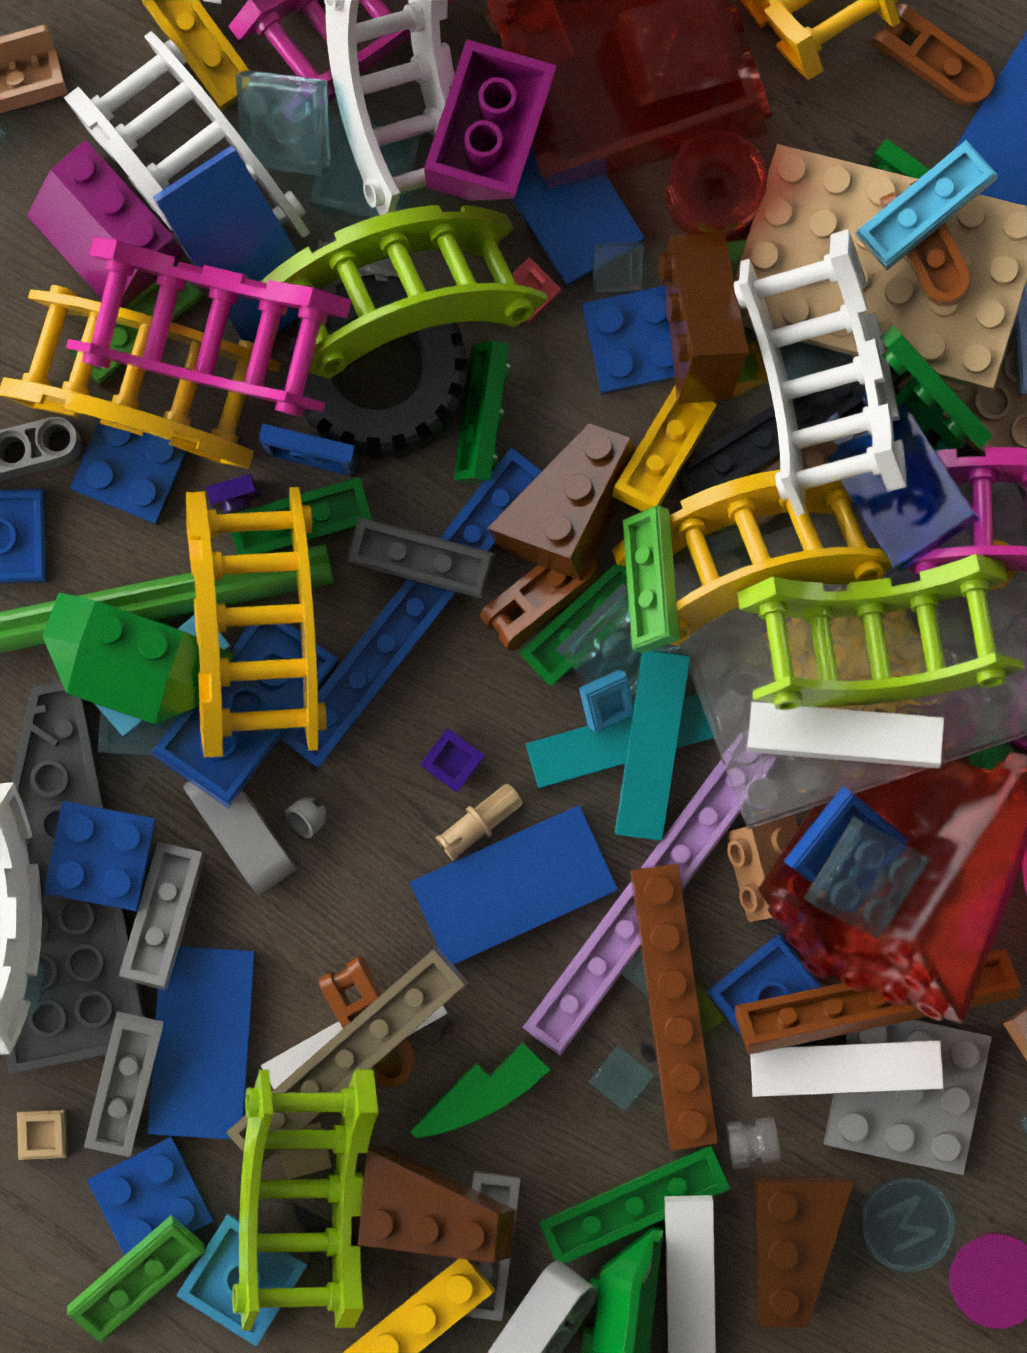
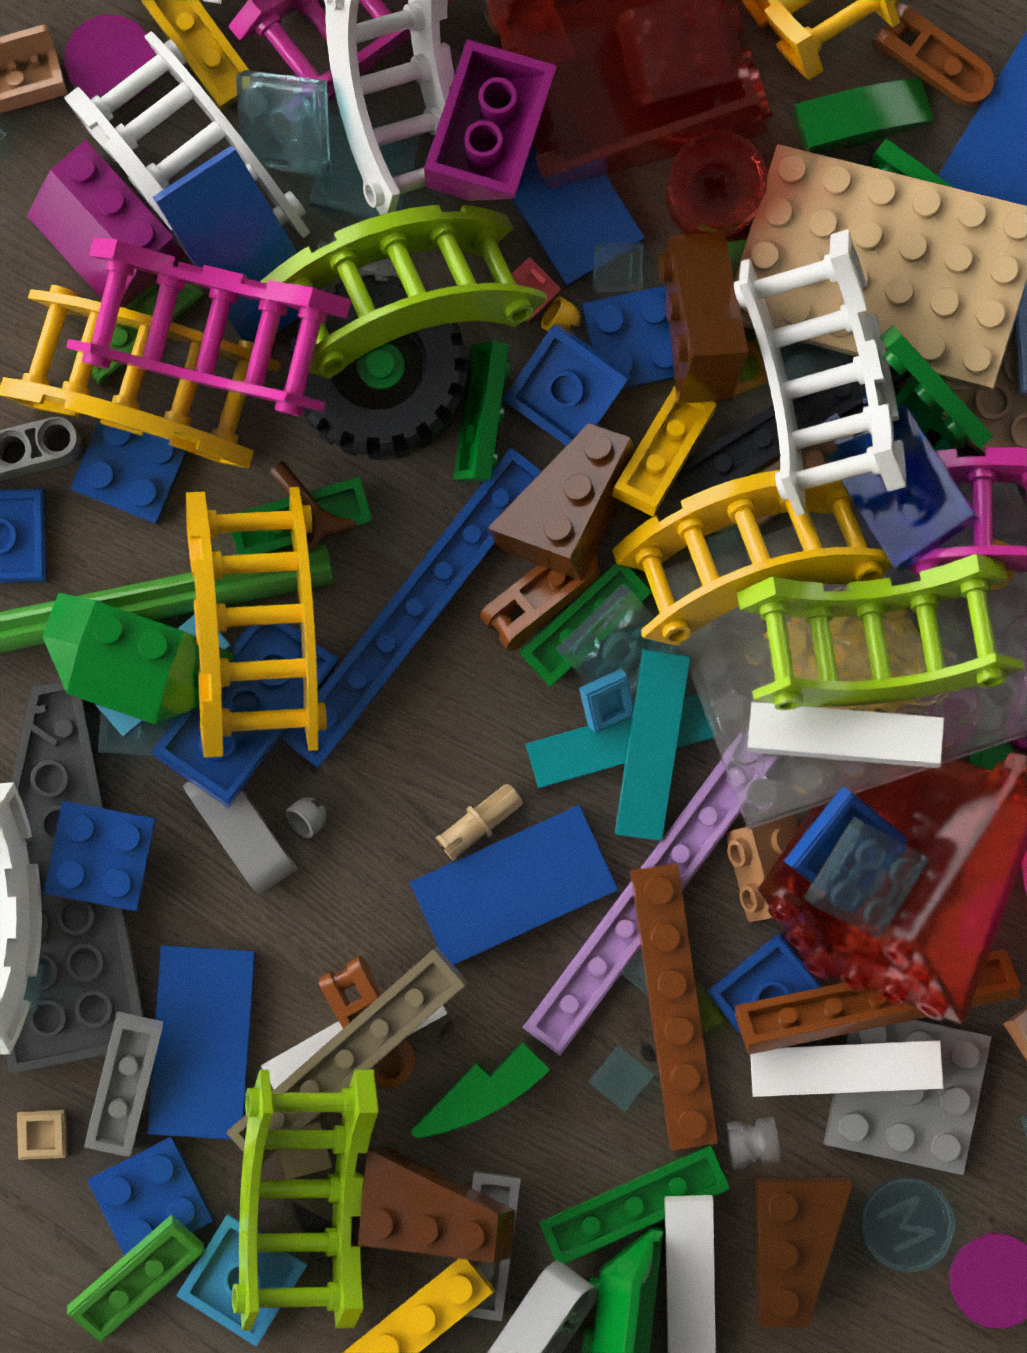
light grey plate [119,842,205,990] -> none
dark purple plate [206,474,259,514] -> none
blue tile [259,424,359,477] -> none
dark grey tile [346,517,494,600] -> none
dark purple plate [420,728,485,793] -> none
bright green tile [623,505,680,654] -> none
medium azure tile [856,140,997,270] -> none
dark orange plate [880,181,971,307] -> none
none -> magenta tile [64,14,156,106]
none -> reddish brown piece [270,461,357,554]
none -> green plate [357,343,405,390]
none -> blue plate [502,323,632,446]
none -> yellow hinge [541,296,581,334]
none -> green slope [791,78,934,154]

